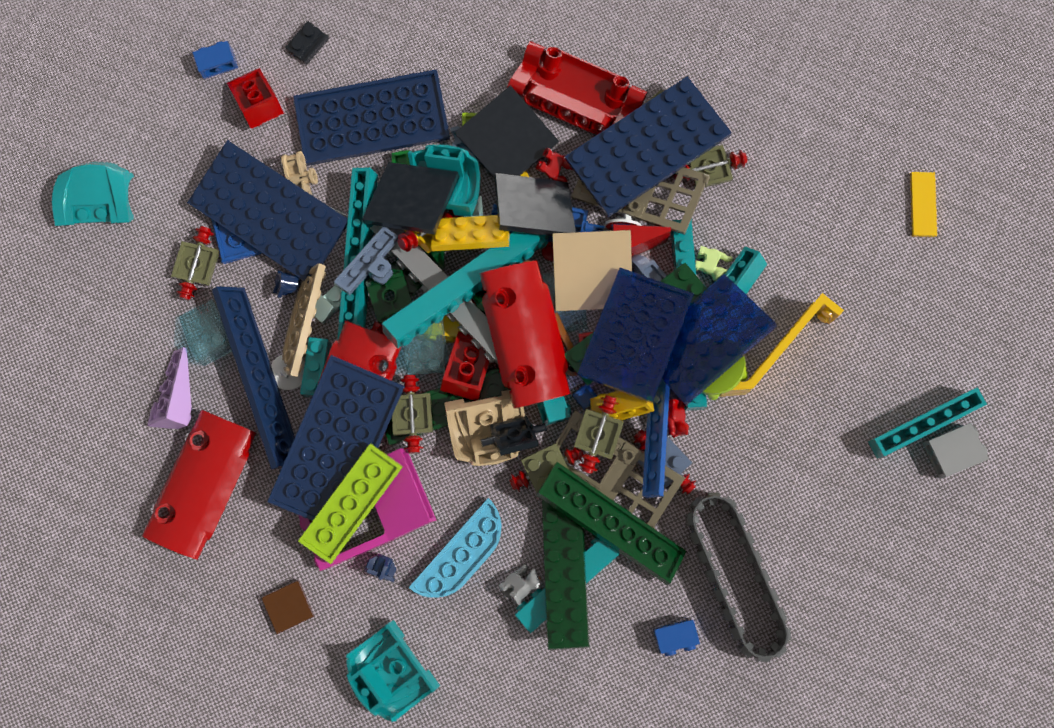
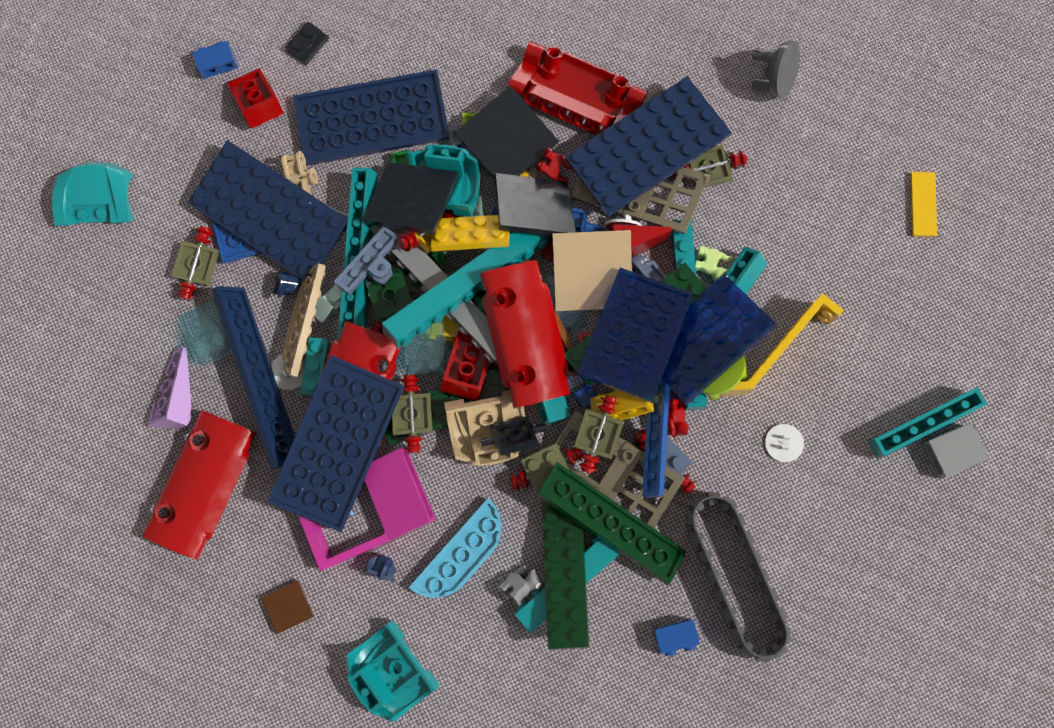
lime plate [298,443,403,564] -> none
none -> dark grey piece [752,41,800,98]
none -> white piece [765,424,804,462]

